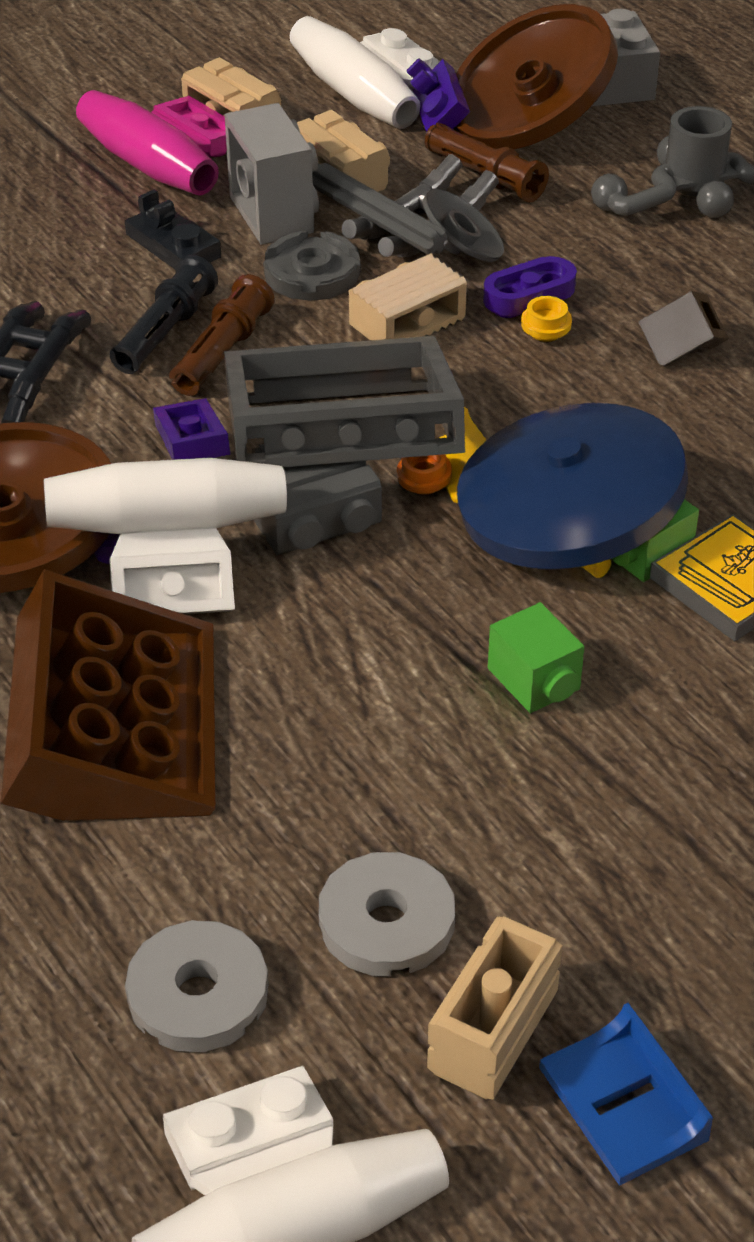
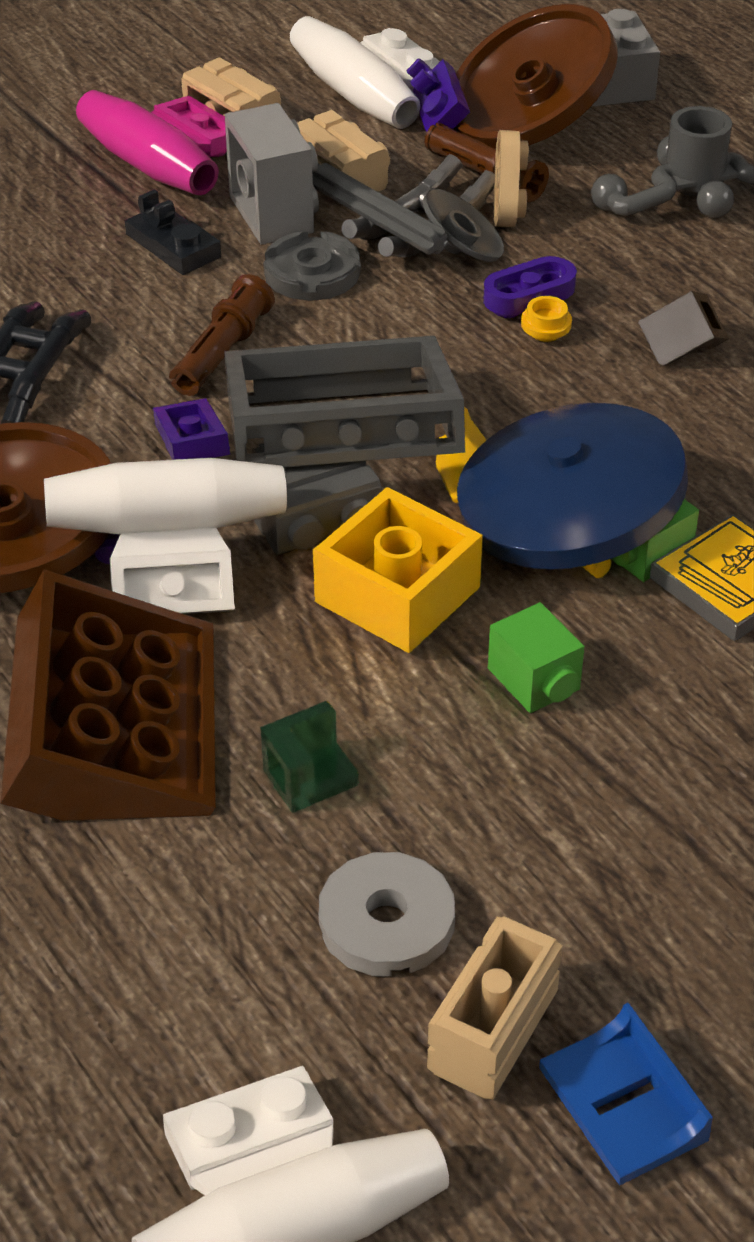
black pin [110,255,218,374] -> none
light grey tile [125,920,269,1052] -> none
tan brick [349,253,467,340] -> none
orange plate [397,454,452,495] -> none
none -> clear green panel [260,701,359,813]
none -> yellow brick [313,487,483,653]
none -> tan plate [494,130,529,227]

